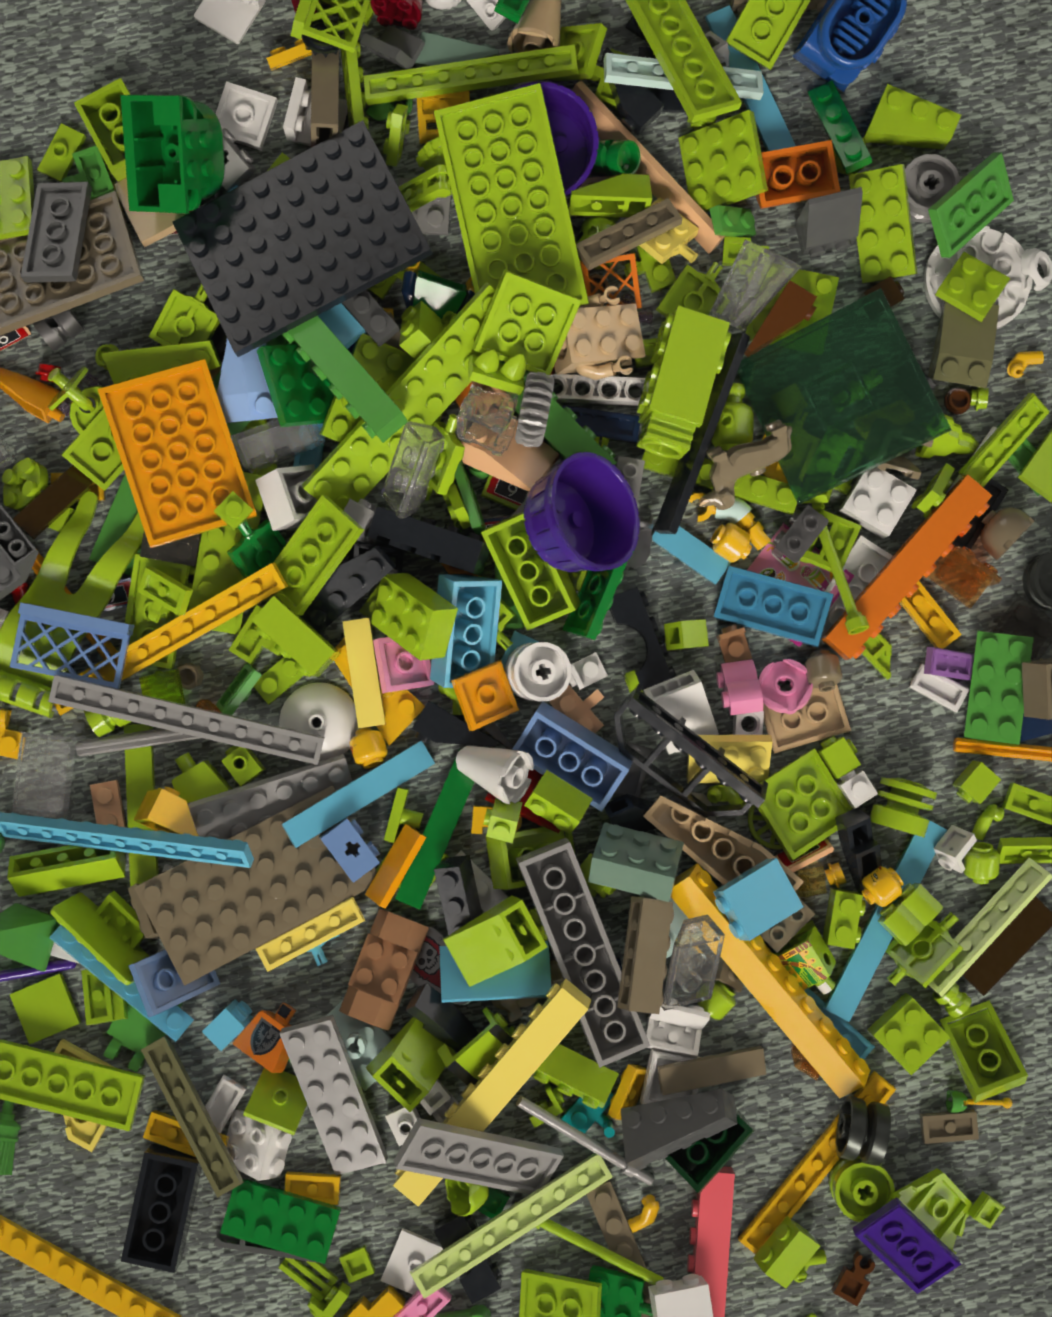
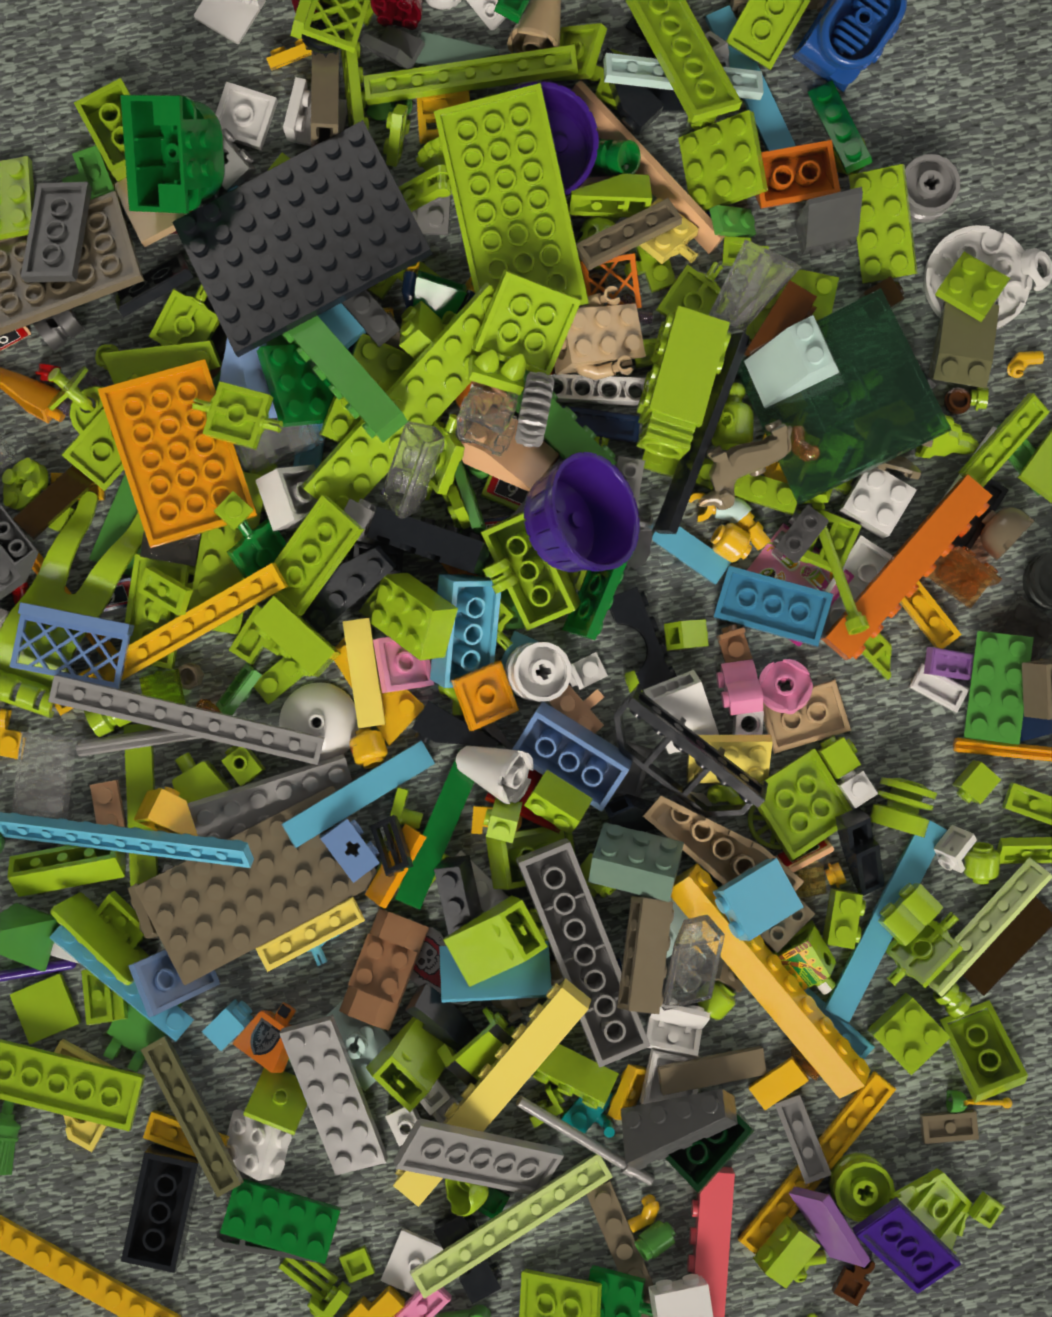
lime plate [37,123,87,183] -> none
white tile [205,1075,247,1133] -> none
yellow plate [285,1171,341,1205] -> none
lime bar [515,1202,664,1285] -> none
dark tan head [804,650,843,692] -> none
pearl dark grey wheel [836,1096,891,1166] -> none
yellow head [861,866,904,907] -> none
lime wedge [863,84,961,150] -> none
lime plate [911,463,955,517] -> none
bright green plate [928,152,1014,258] -> none
lime arm [971,804,1005,840] -> none
none -> black tile [113,253,193,318]
none -> lime plate [192,381,283,450]
none -> black tile [370,815,413,877]
none -> lime wheel [482,557,519,594]
none -> bright green brick [634,1220,676,1261]
none -> light aqua slope [744,315,839,408]
none -> yellow tile [748,1056,809,1110]
none -> light grey plate [775,1094,832,1184]
none -> medium lavender tile [789,1187,870,1268]
none -> clear orange arm [791,426,820,462]

